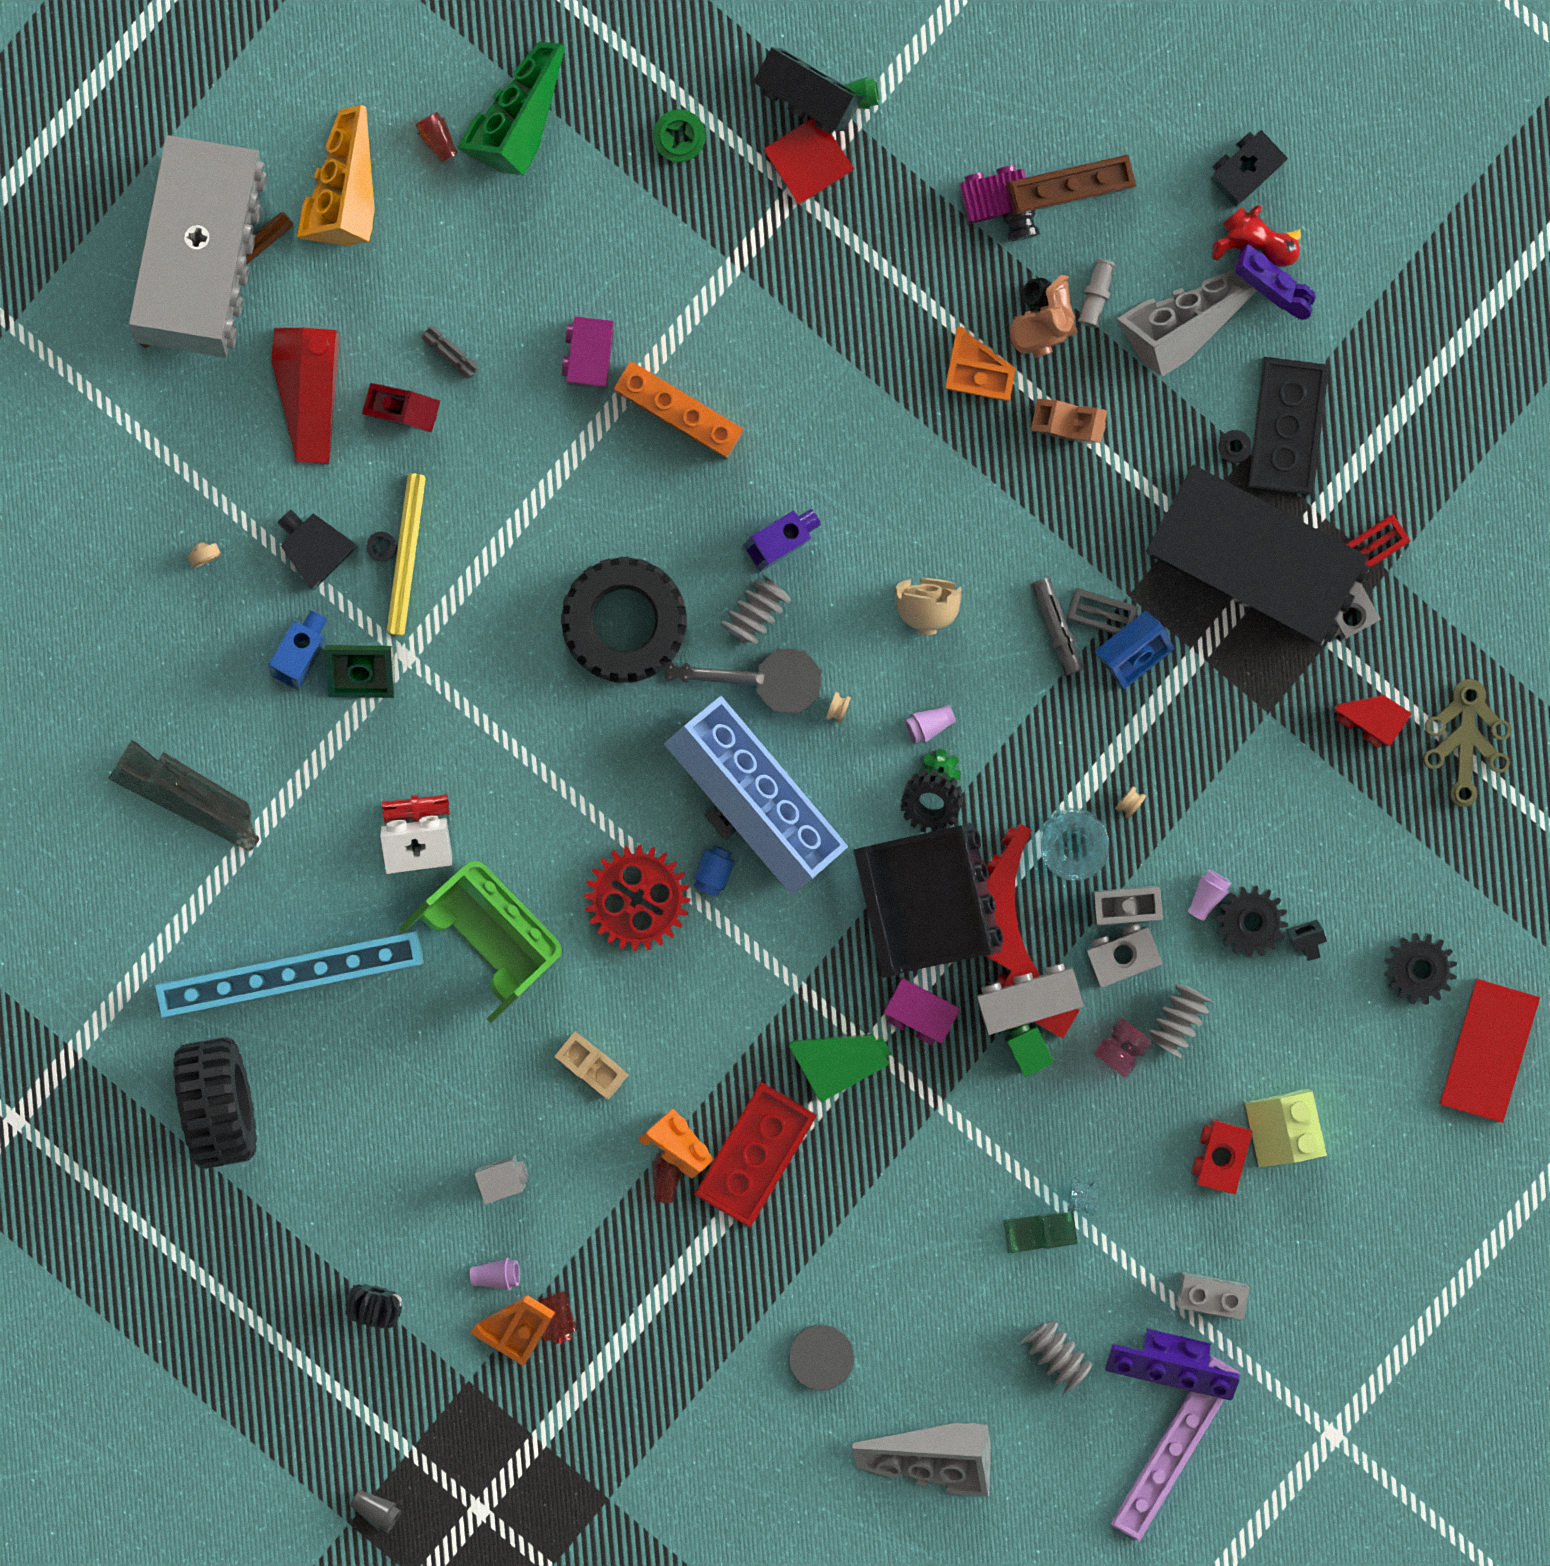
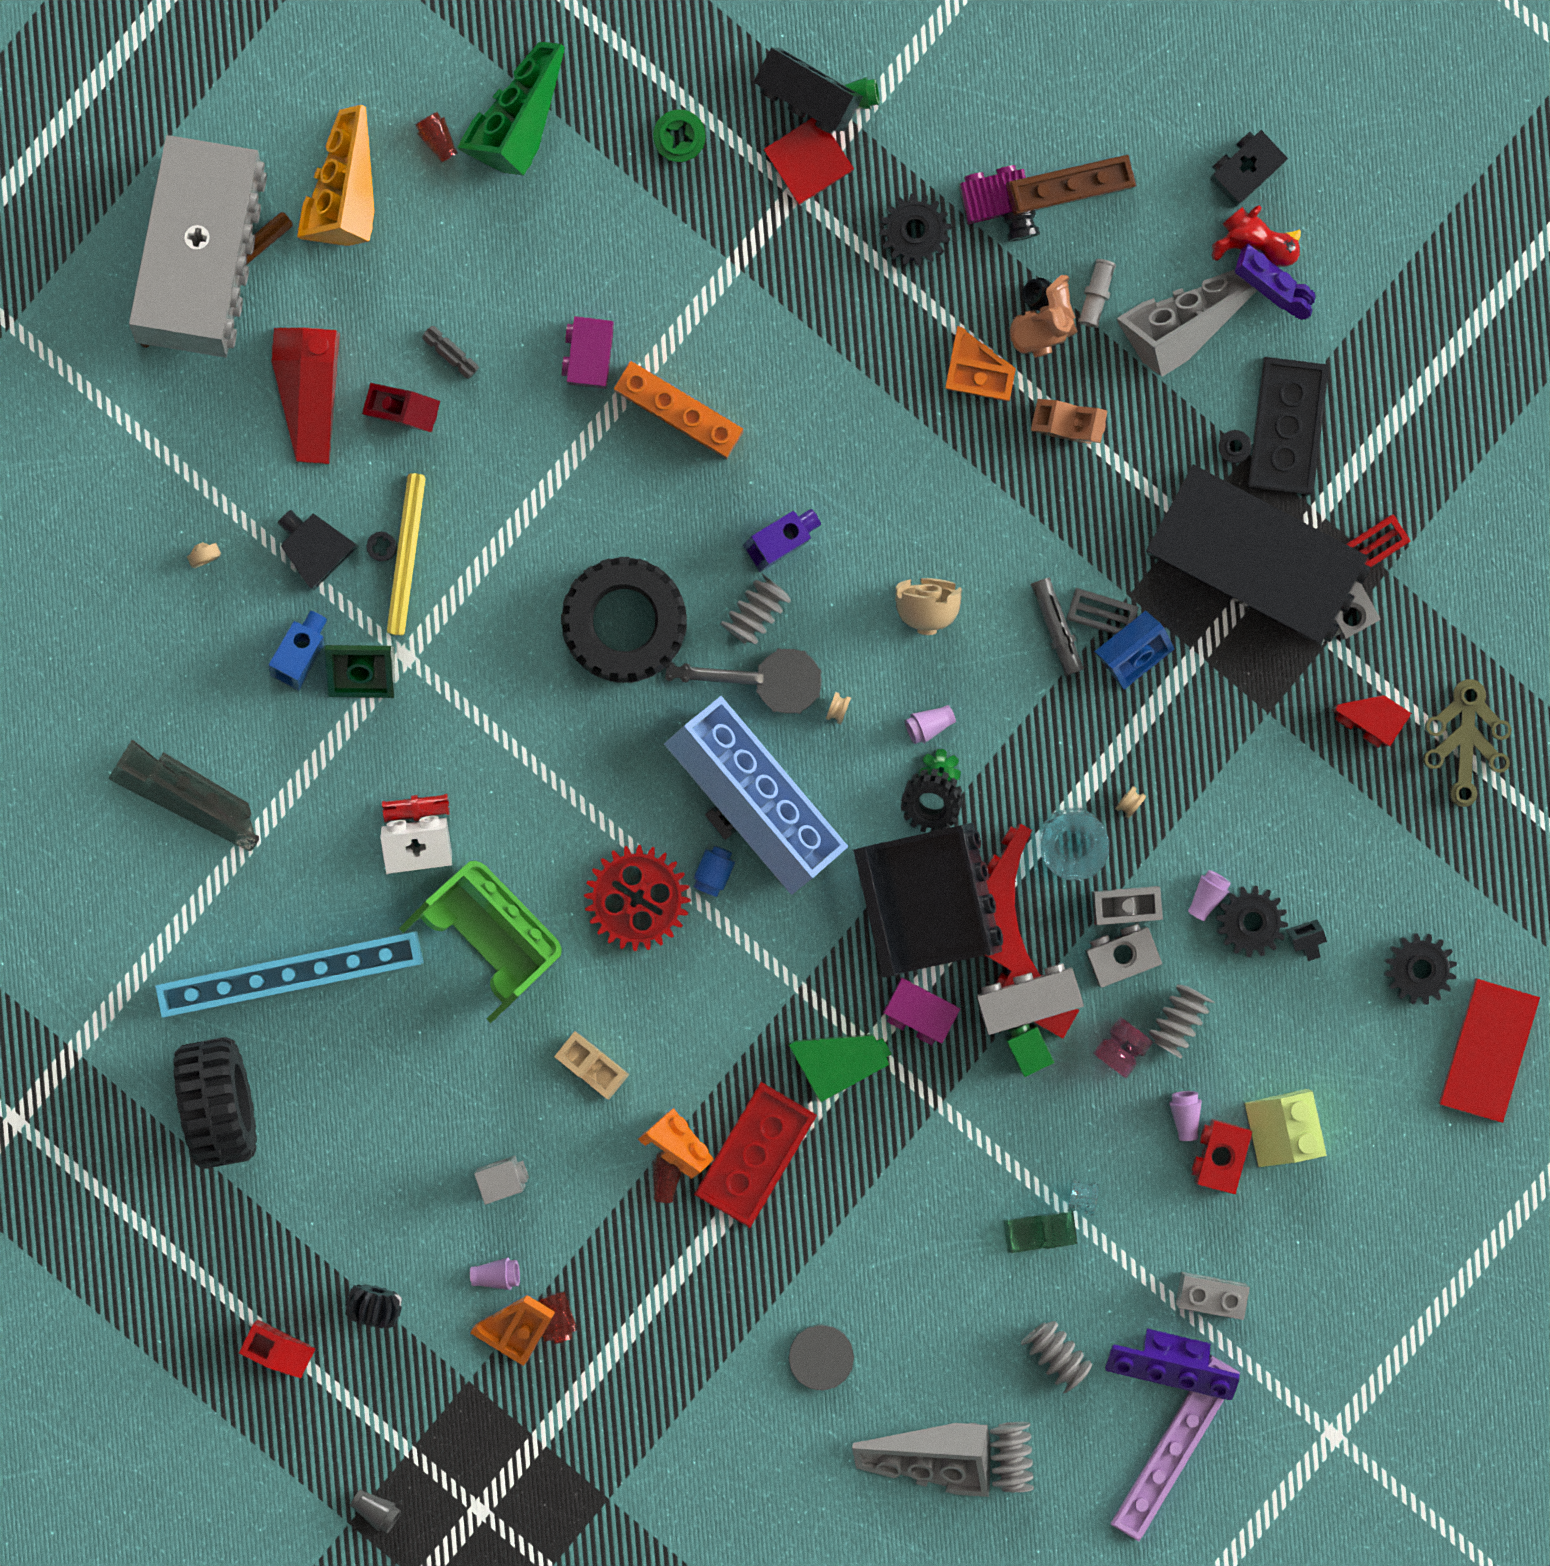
none -> red slope [239,1319,316,1378]
none -> black gear [879,193,951,267]
none -> light grey piece [989,1422,1034,1493]
none -> lavender cone [1169,1091,1202,1141]

